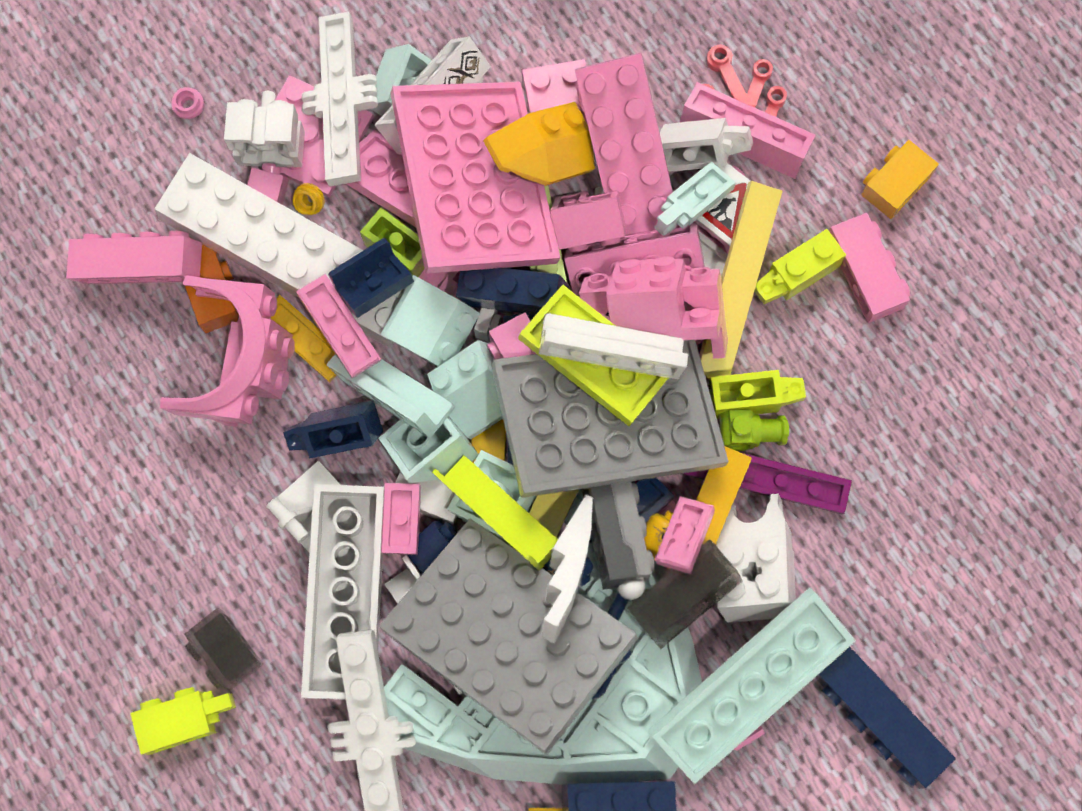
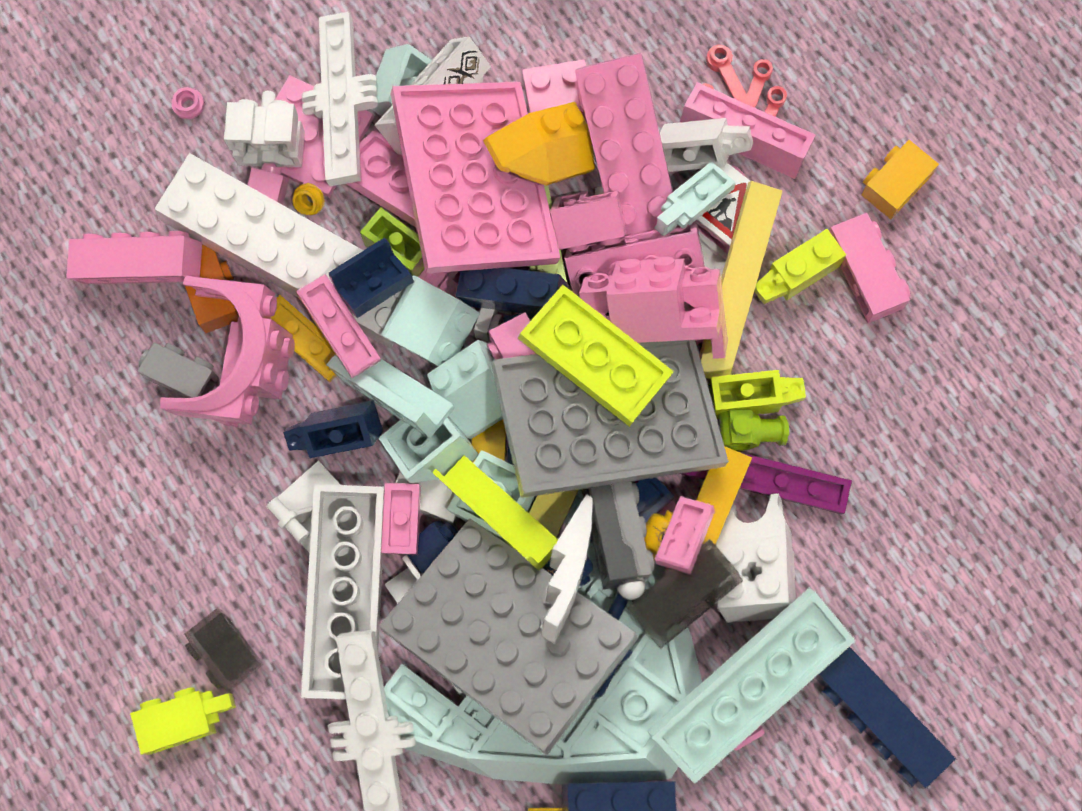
white panel [539,313,688,380] -> none
none -> light grey brick [138,342,219,398]

